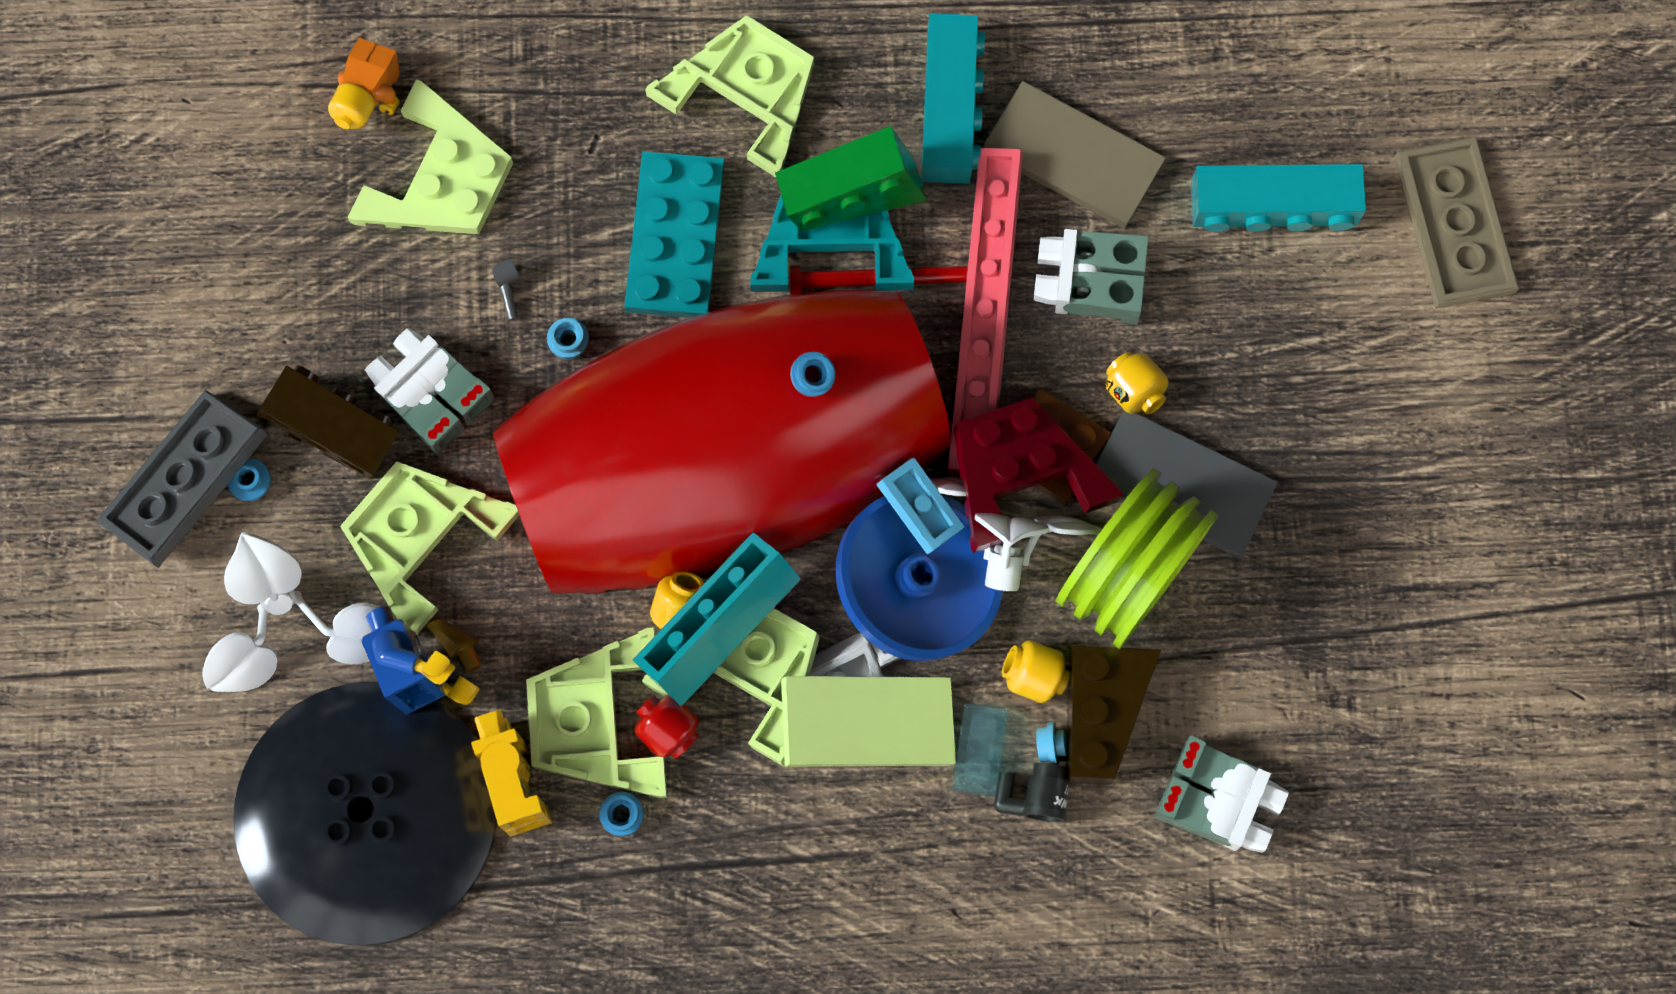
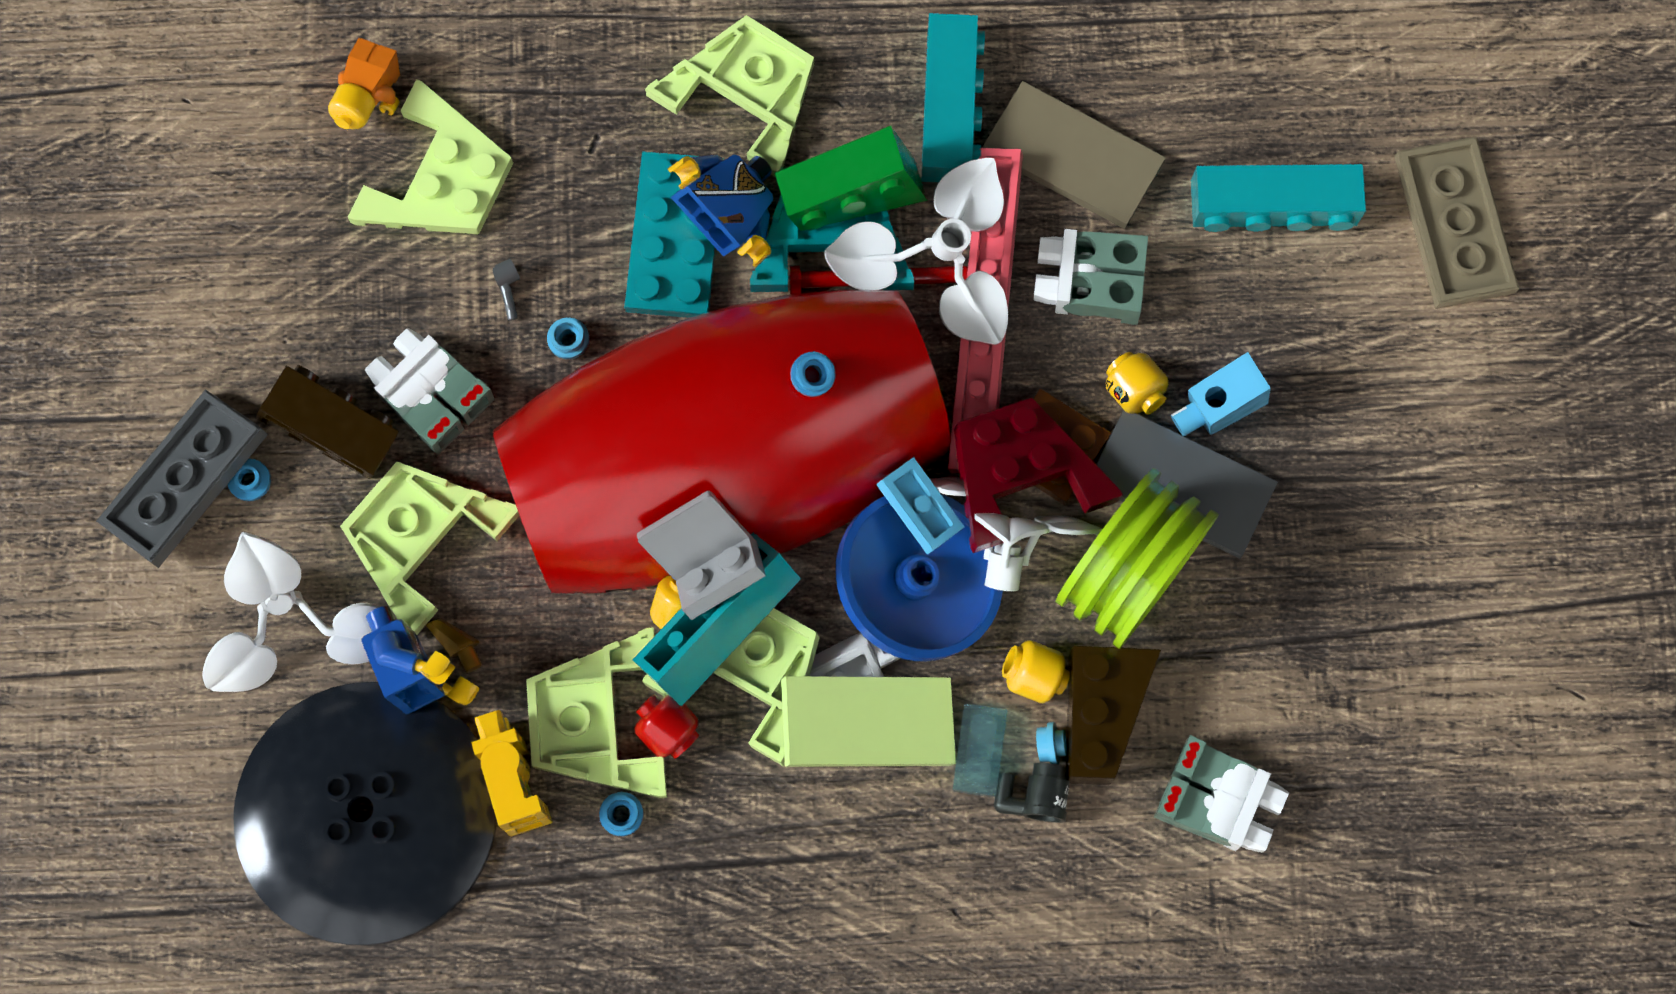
none -> light grey bracket [637,491,766,620]
none -> blue torso [668,154,773,268]
none -> white plant [825,158,1008,345]
none -> medium azure torso [1171,352,1271,437]

